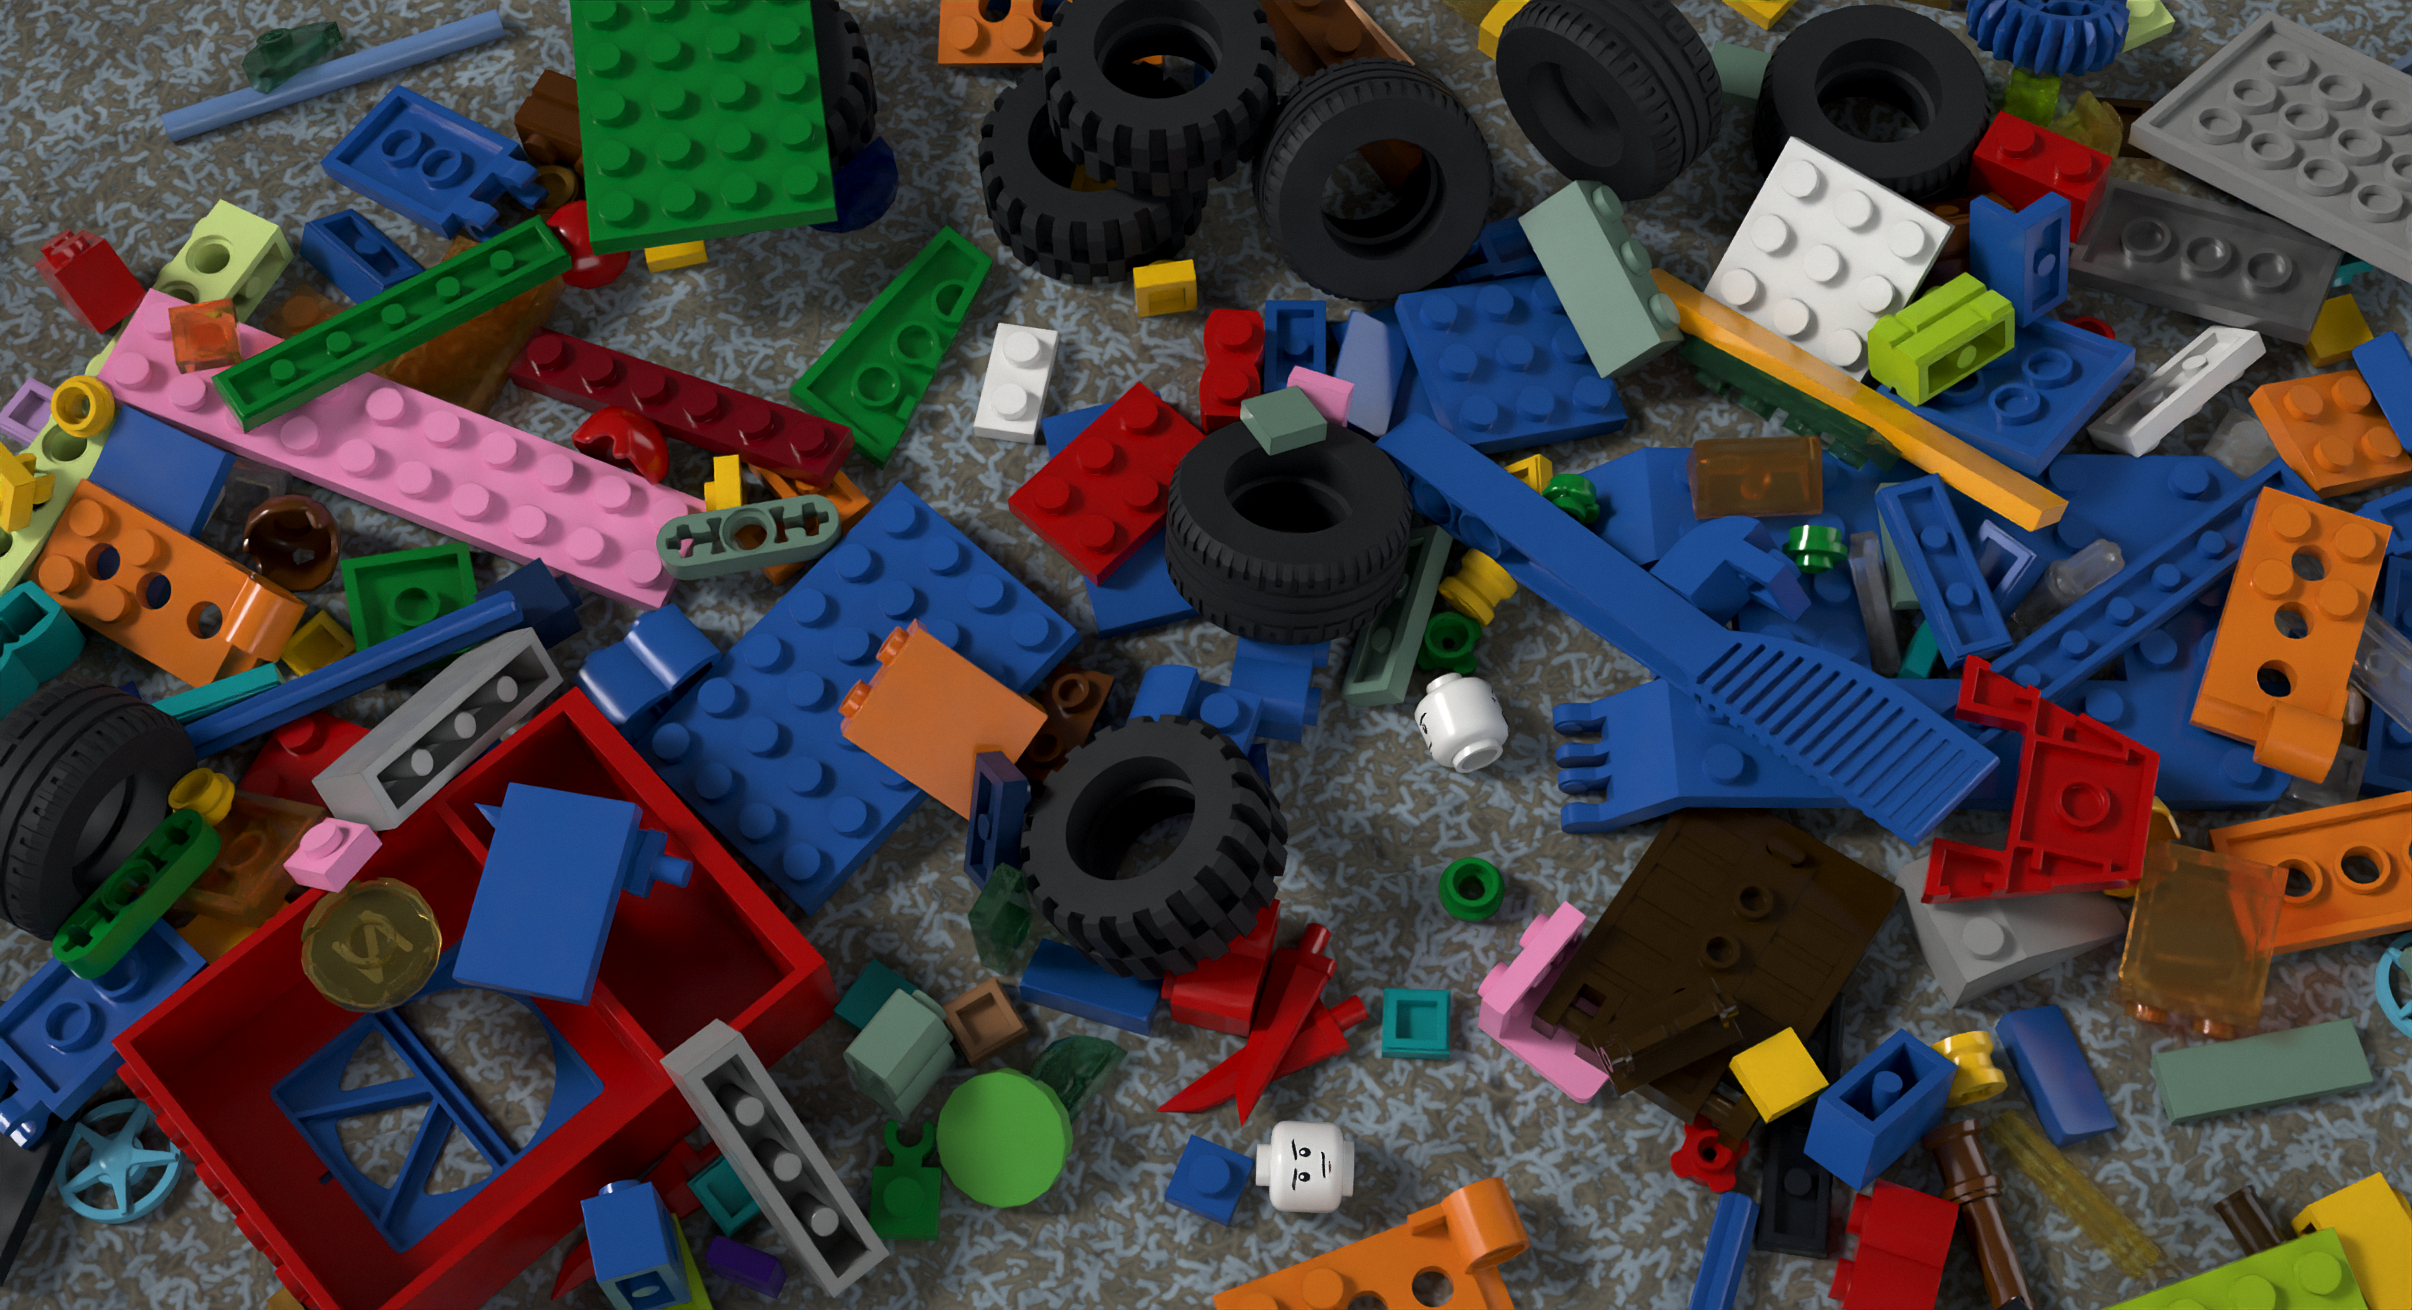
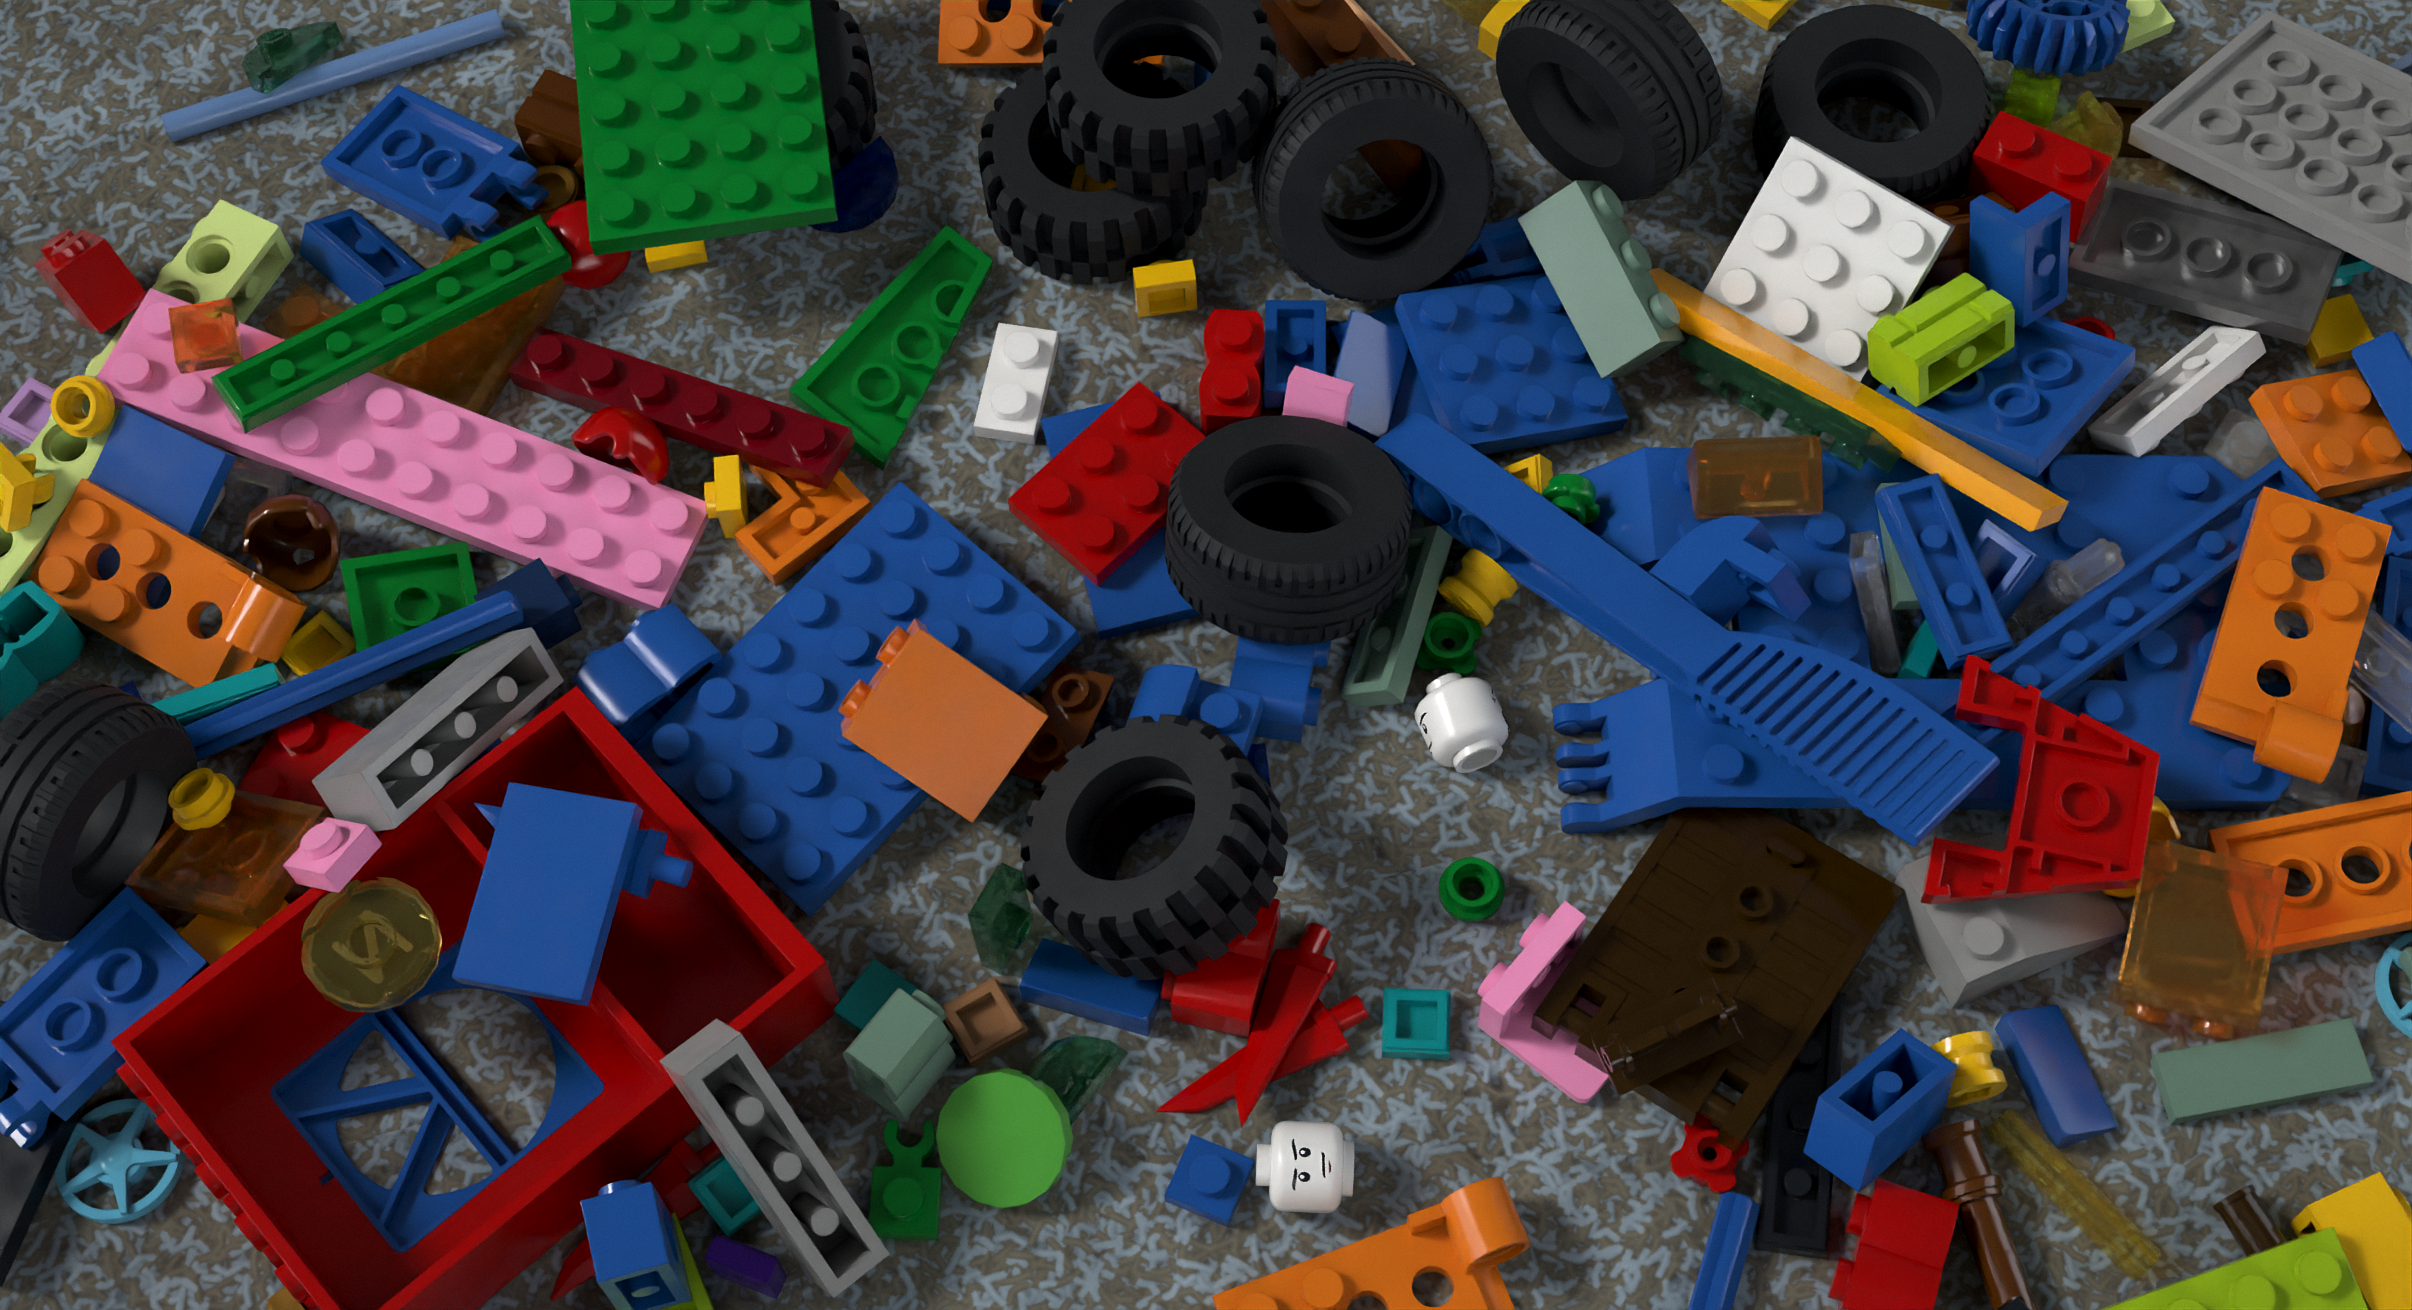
green beam [52,809,222,980] -> none
sand green beam [656,494,842,580] -> none
dark blue plate [963,751,1031,901] -> none
sand green tile [1240,385,1328,456] -> none
sand green tile [1711,40,1772,111] -> none
yellow tile [1729,1027,1829,1123] -> none
green plate [1781,525,1848,574] -> none

